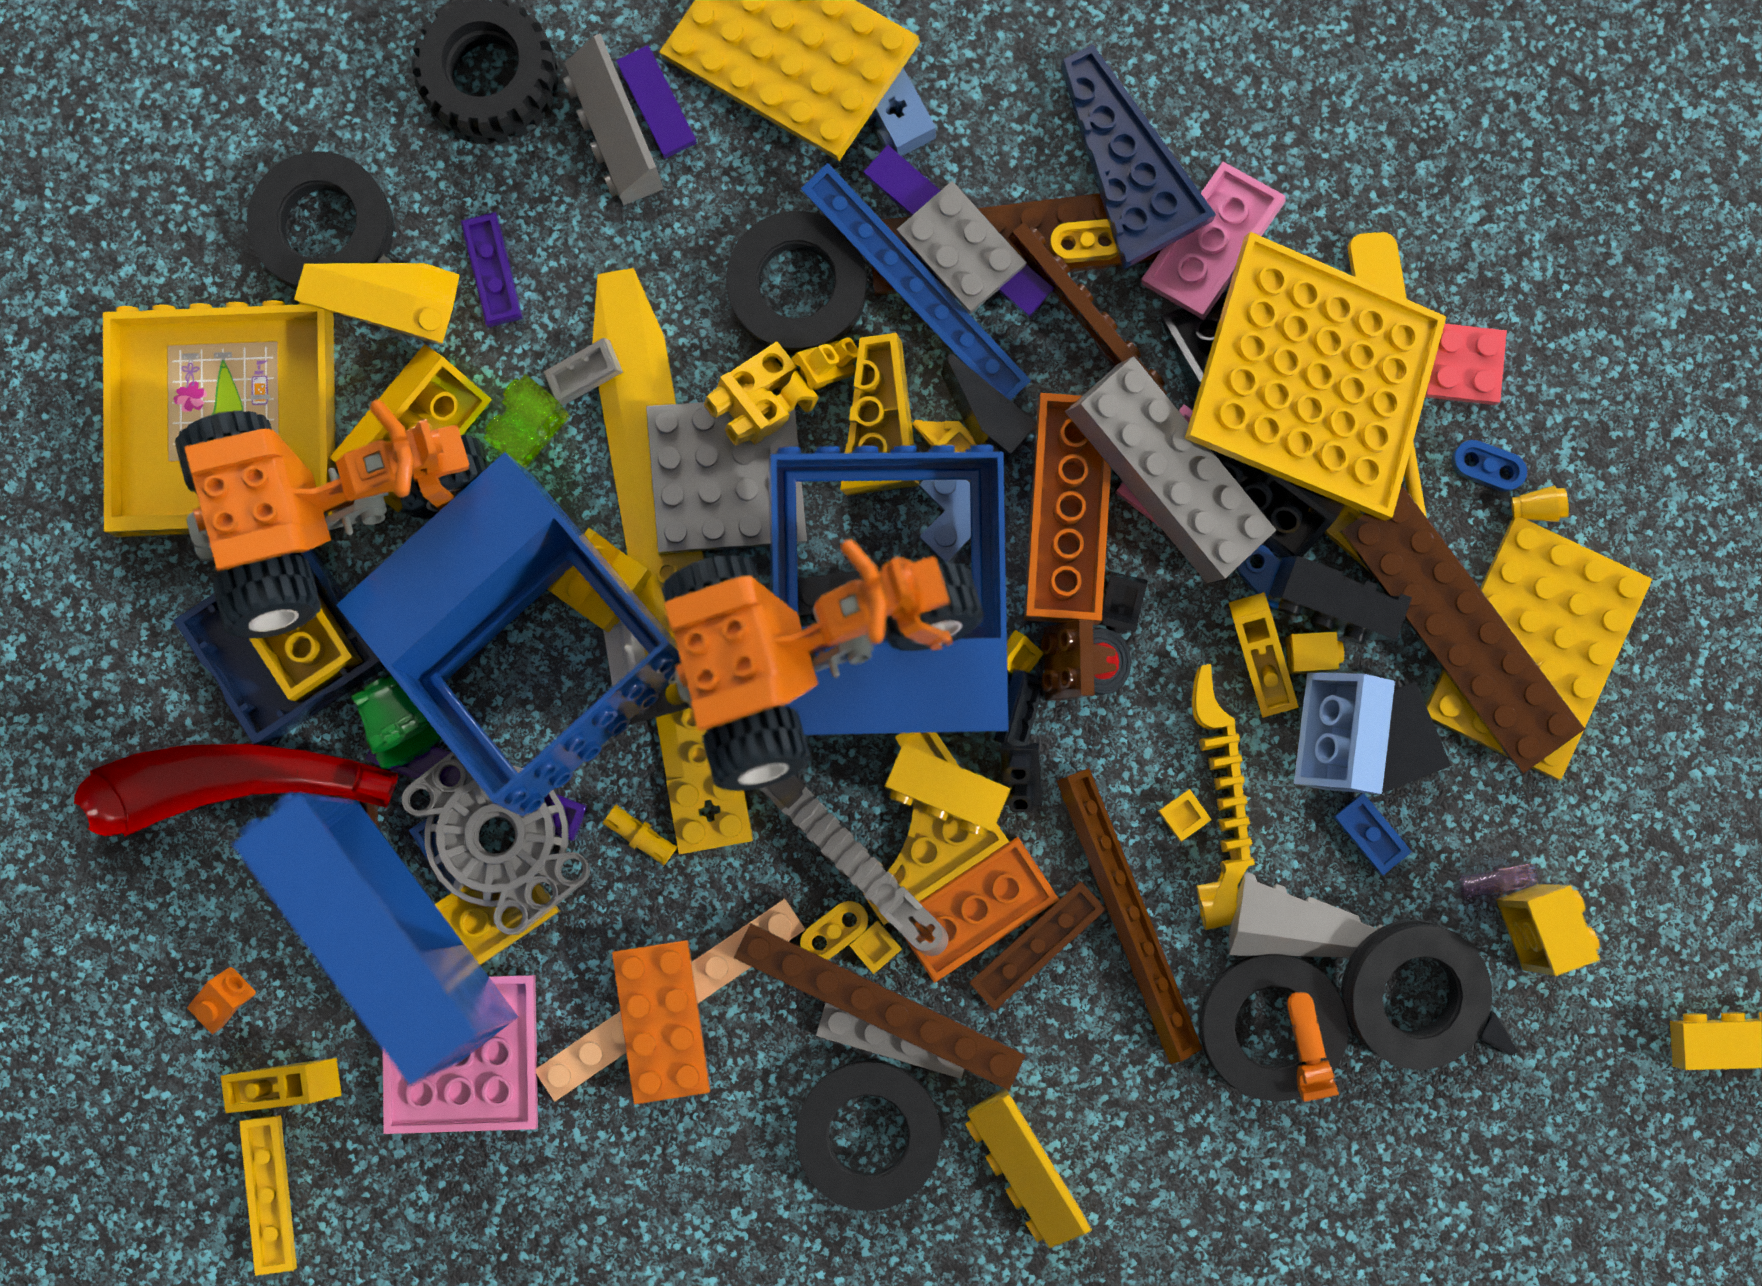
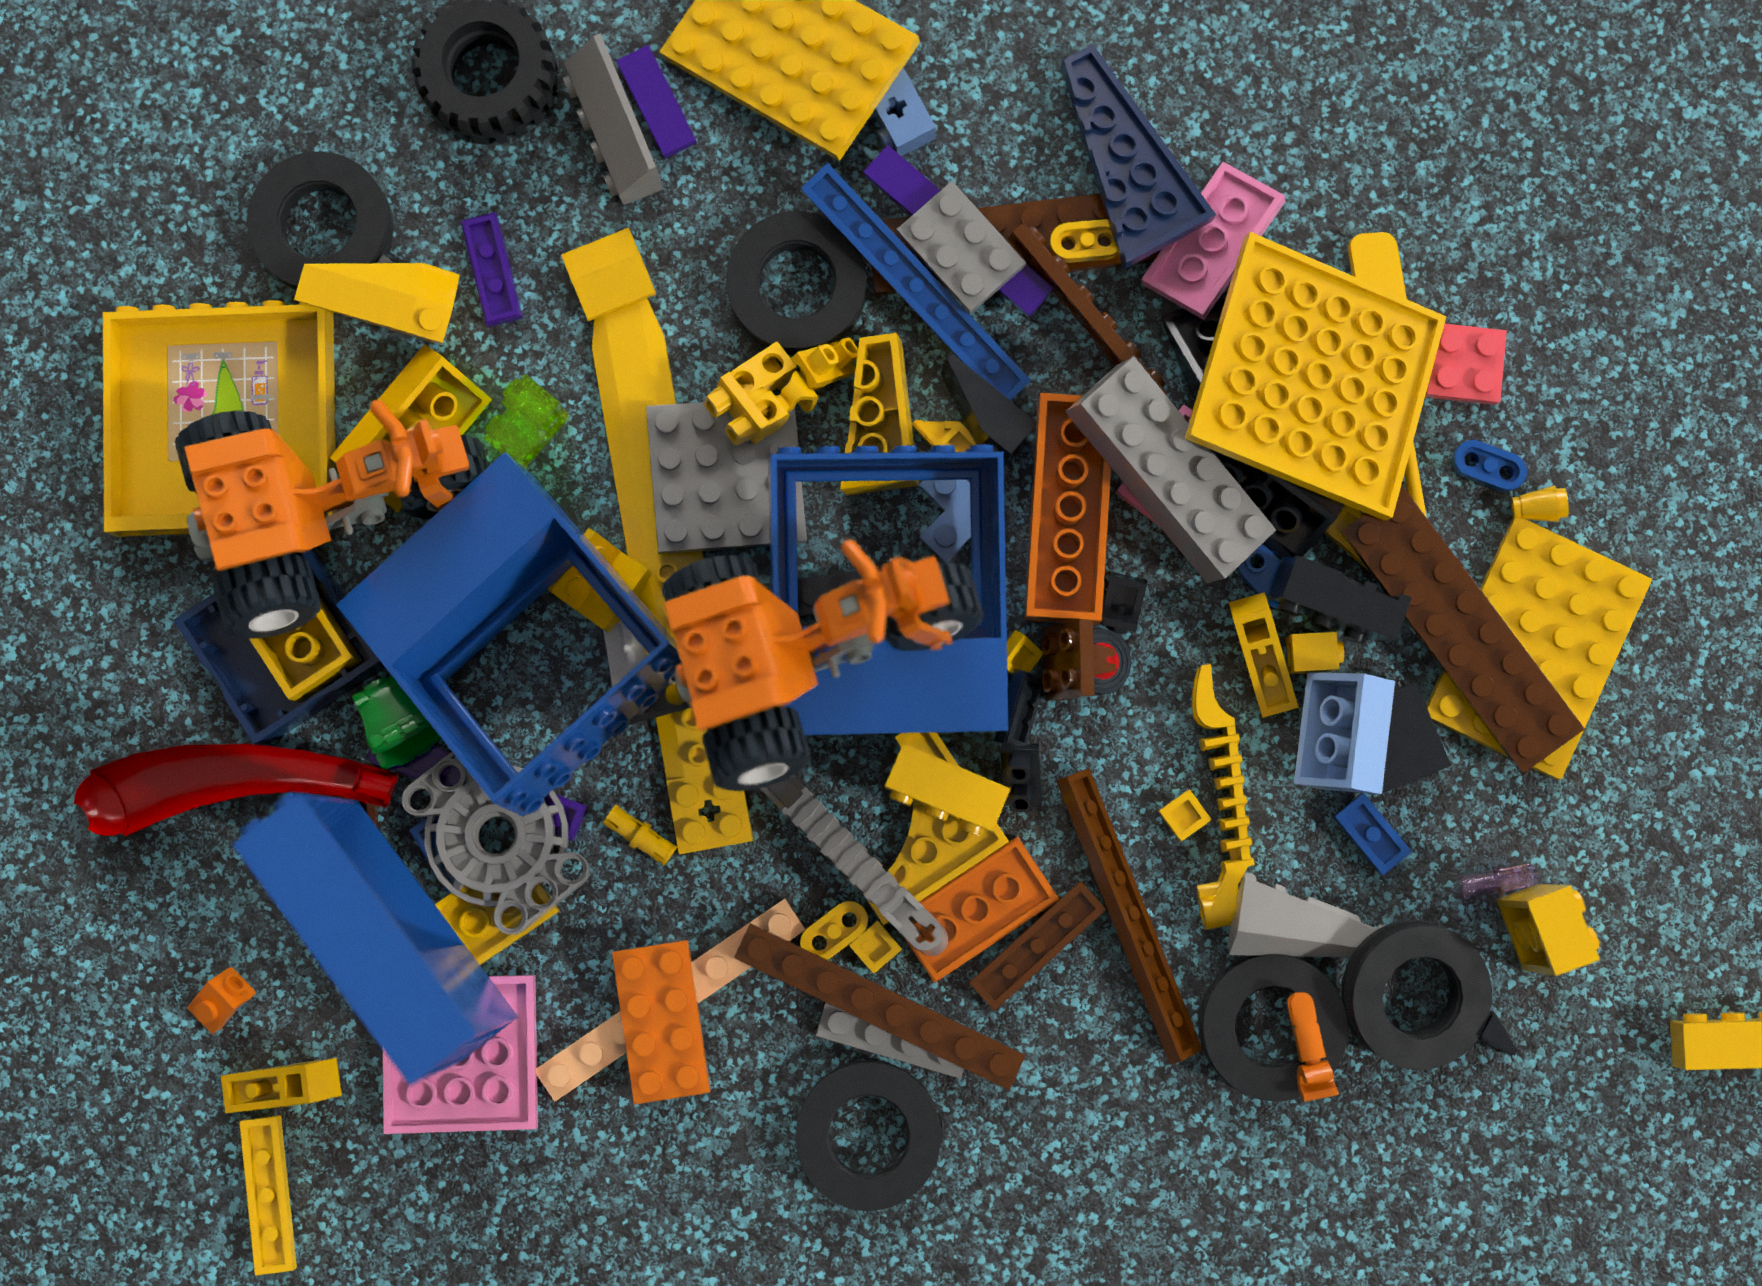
light grey plate [544,338,623,406] -> none
yellow slope [965,1088,1092,1248] -> none
none -> yellow slope [561,228,656,322]

